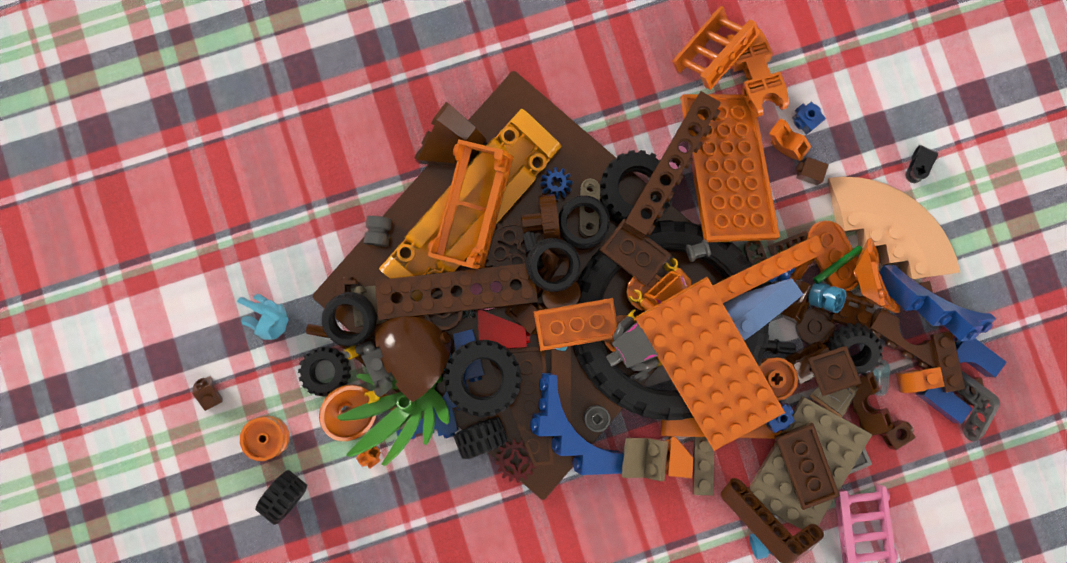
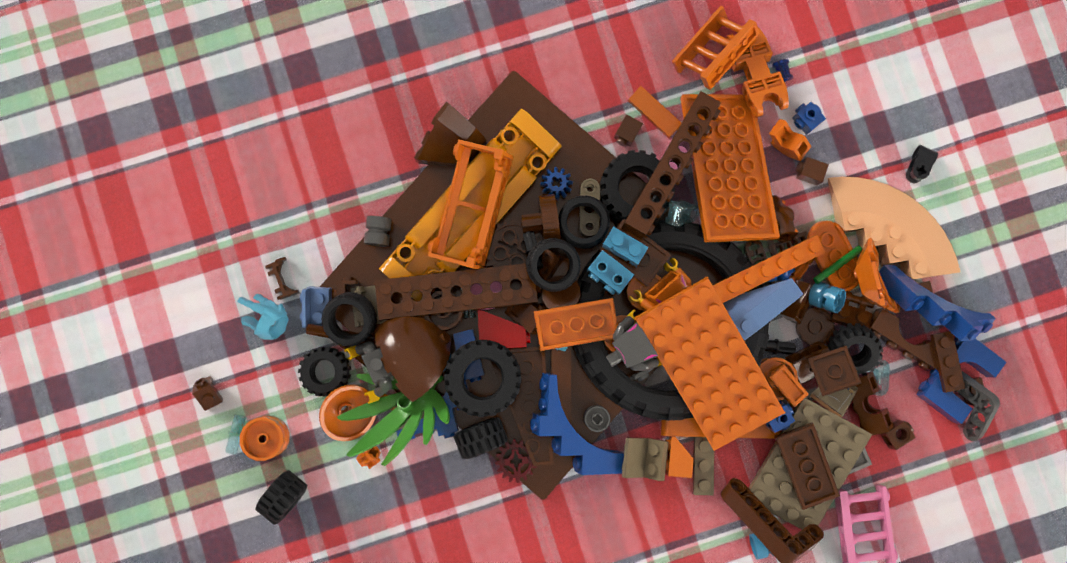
dark grey bush [686,239,711,262] -> none
orange brick [896,367,945,393] -> none
none -> clear light blue axle [225,414,246,454]
none -> reddish brown piece [265,257,300,300]
none -> medium blue bracket [300,286,332,328]
none -> dark azure brick [586,250,634,295]
none -> dark azure brick [602,226,649,268]
none -> reddish brown brick [614,114,643,147]
none -> orange tile [628,86,681,138]
none -> clear light blue piece [665,199,699,226]
none -> orange tile [767,364,809,407]
none -> clear blue bush [772,59,793,82]
none -> reddish brown animal [772,195,798,242]

